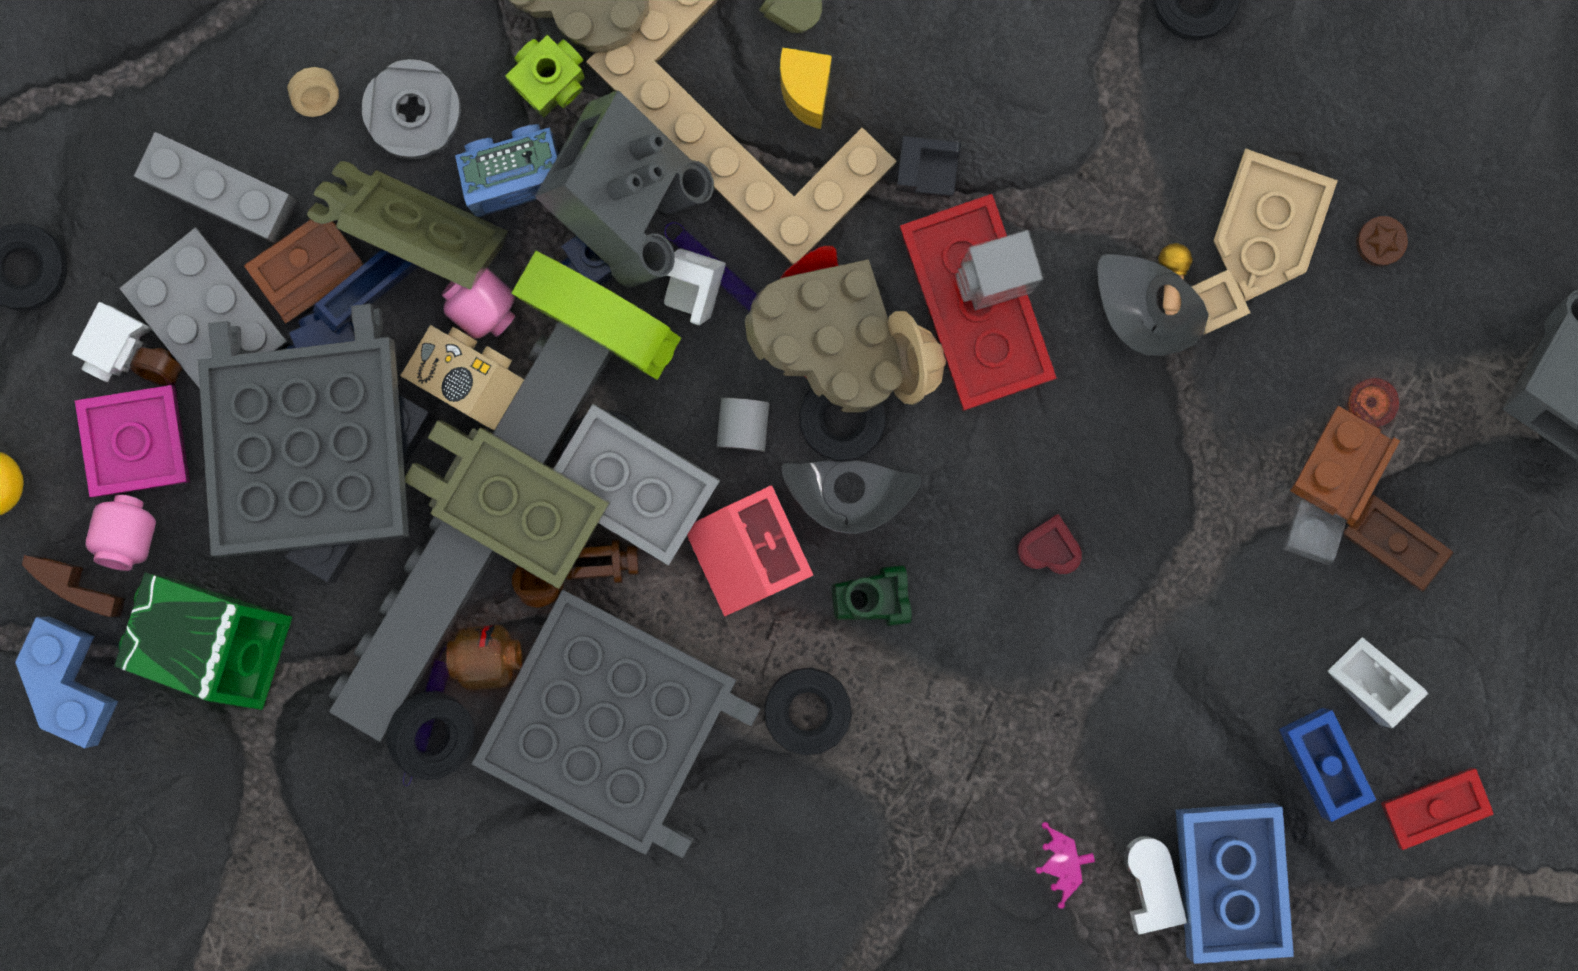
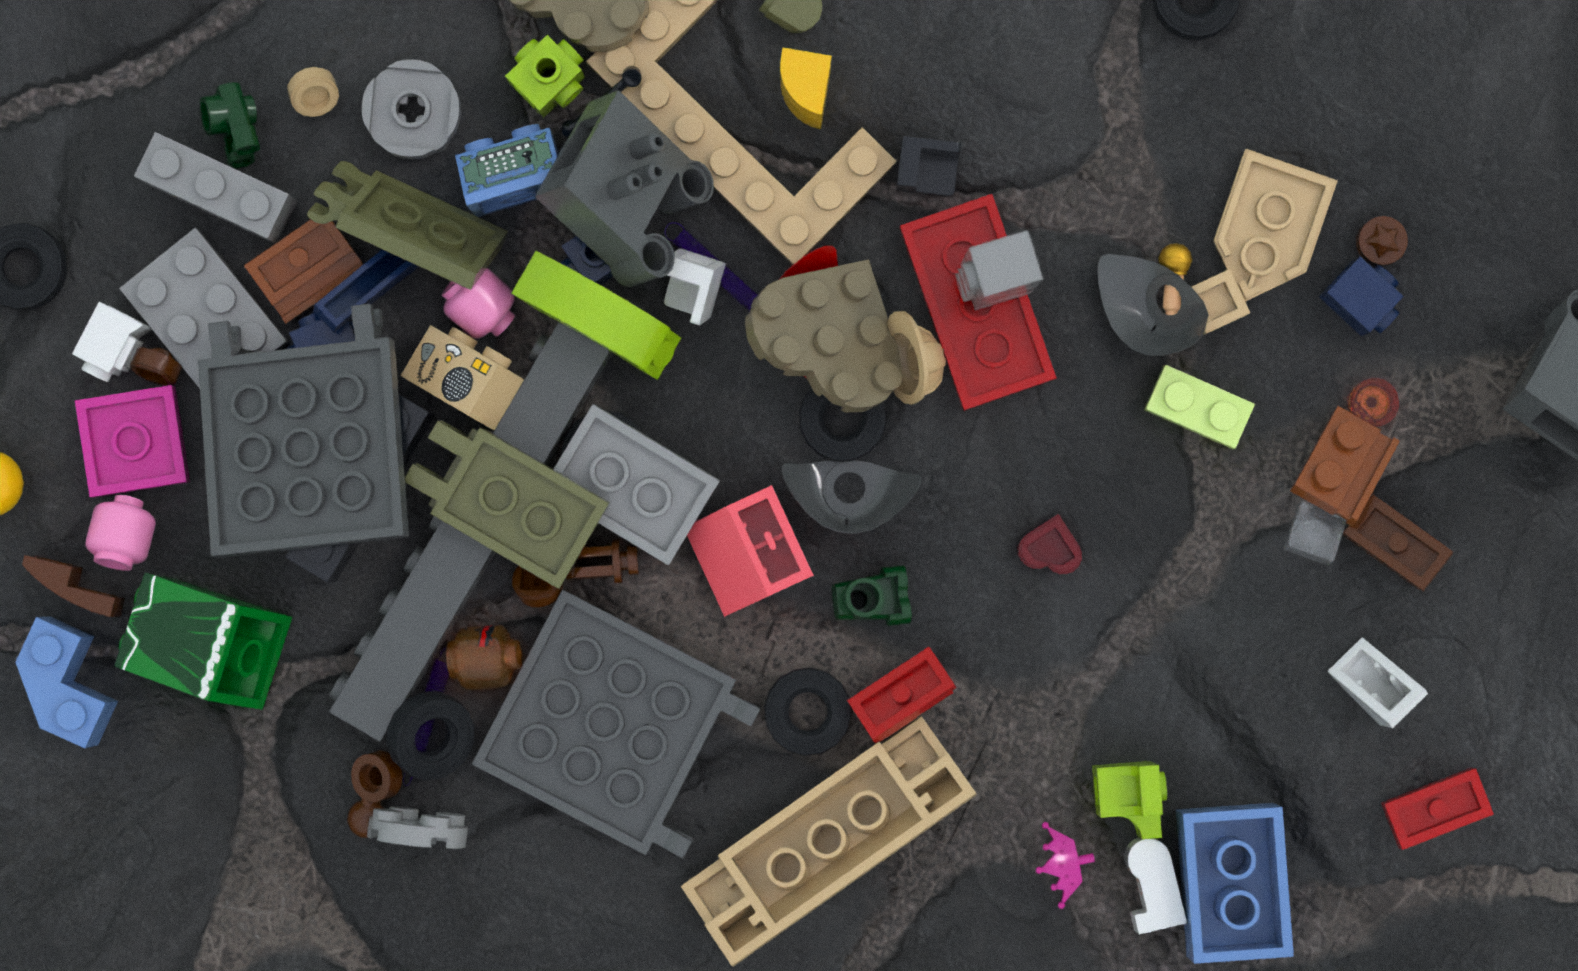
light grey brick [716,398,770,452] -> none
blue brick [1279,708,1376,822] -> none
none -> dark green plate [200,82,260,169]
none -> reddish brown plate [347,750,402,838]
none -> light grey plate [367,806,468,849]
none -> black hinge [561,66,642,138]
none -> tan slope [681,716,977,967]
none -> red plate [847,647,956,744]
none -> lime brick [1092,761,1167,839]
none -> yellowish green plate [1144,365,1255,449]
none -> dark blue brick [1319,256,1404,336]

